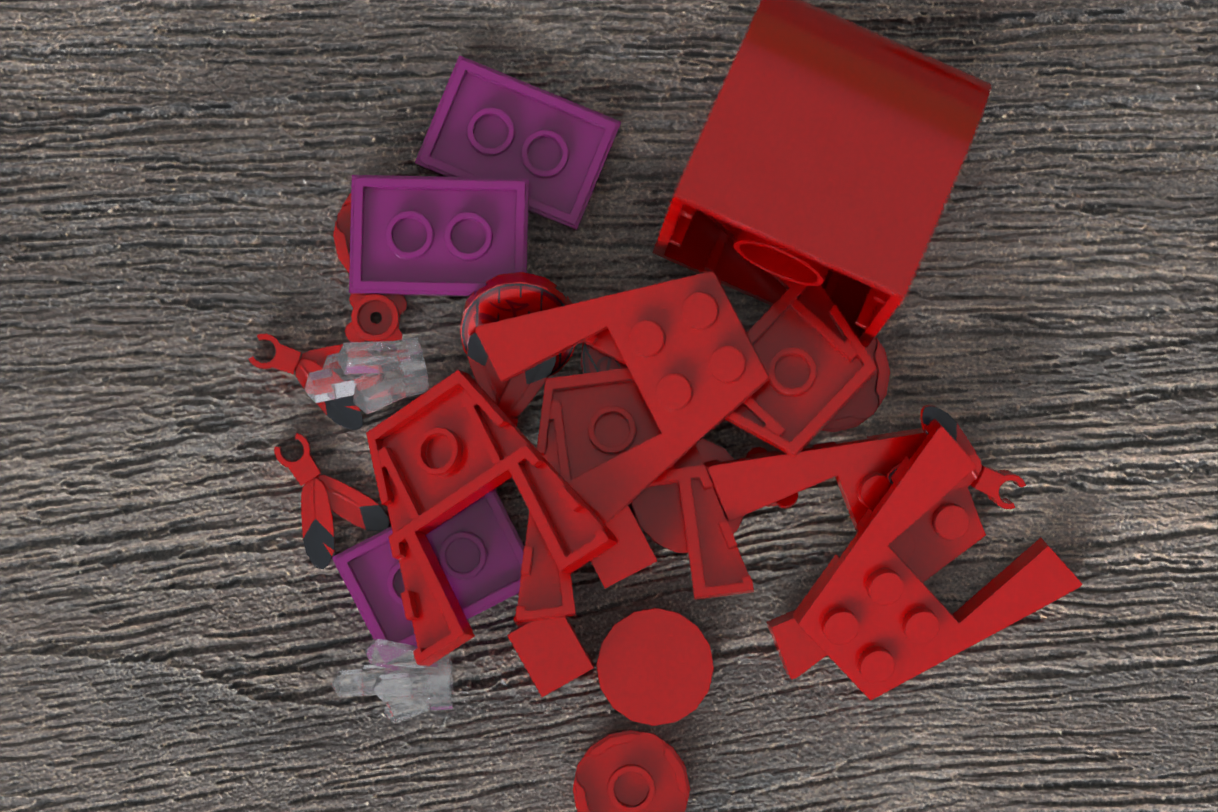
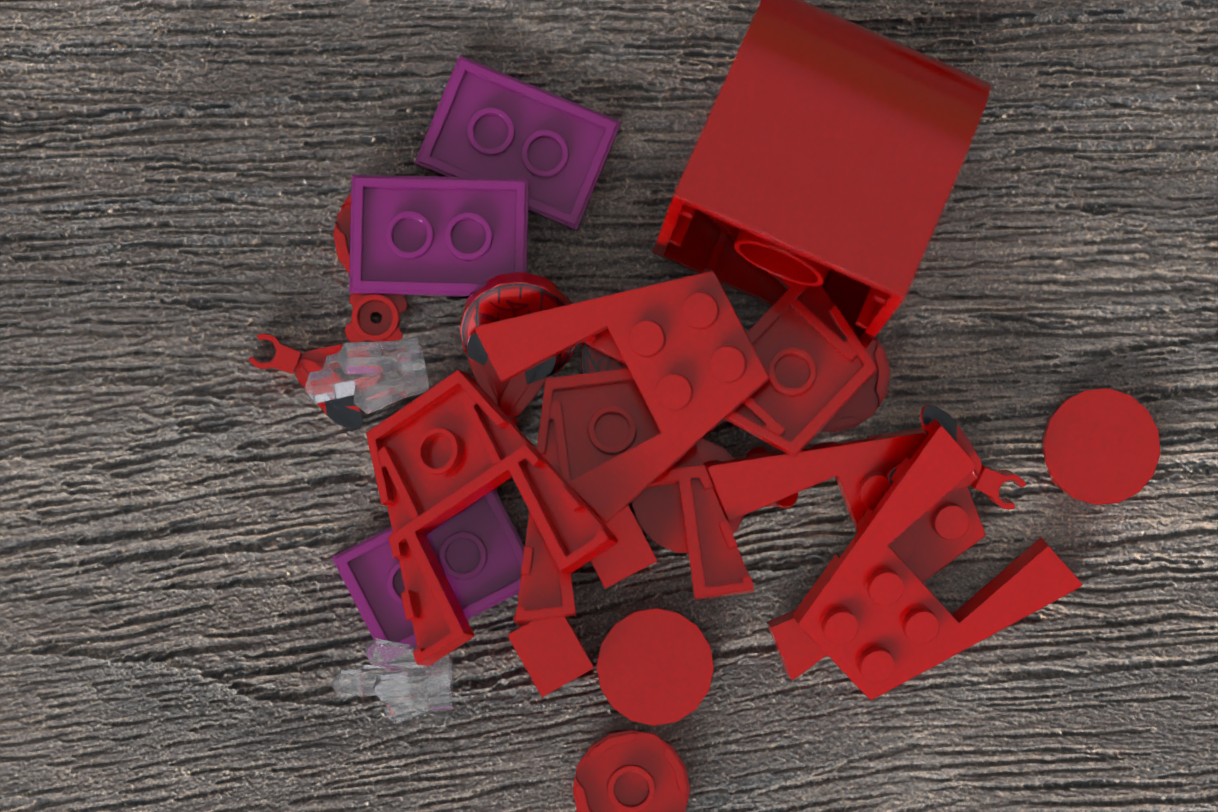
red piece [274,432,390,569] -> none
none -> red tile [1041,388,1161,505]

